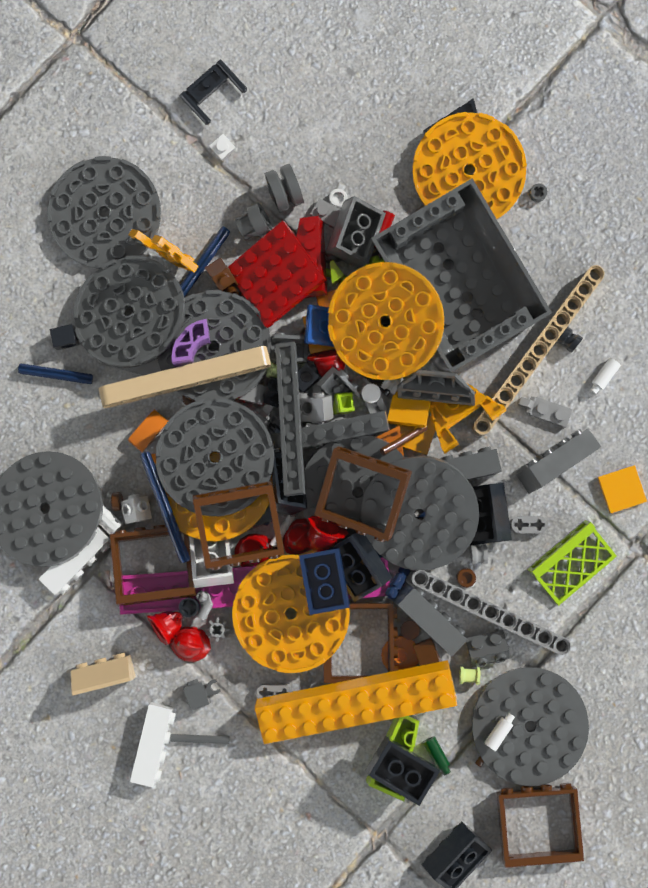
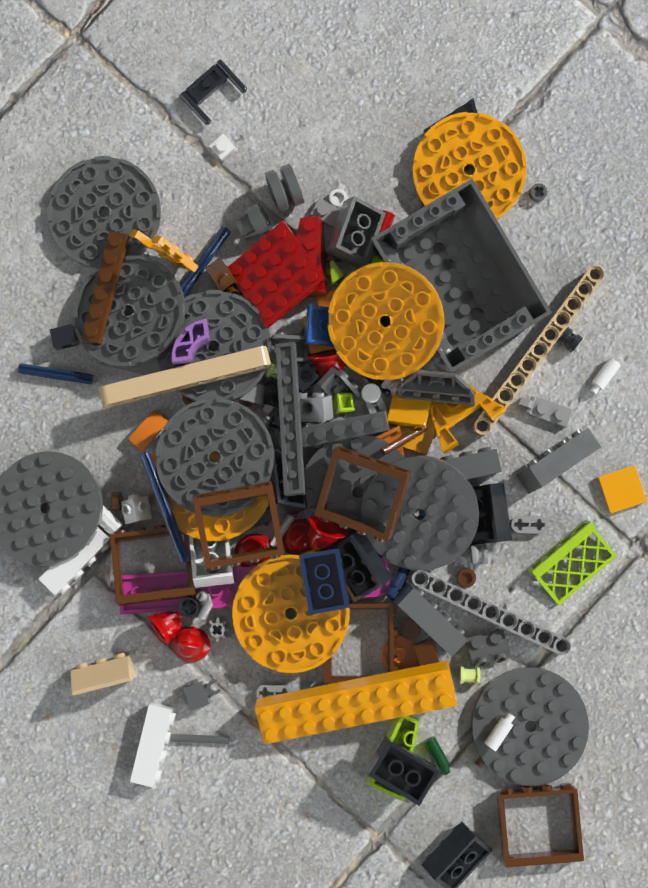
none -> reddish brown plate [81,231,130,345]

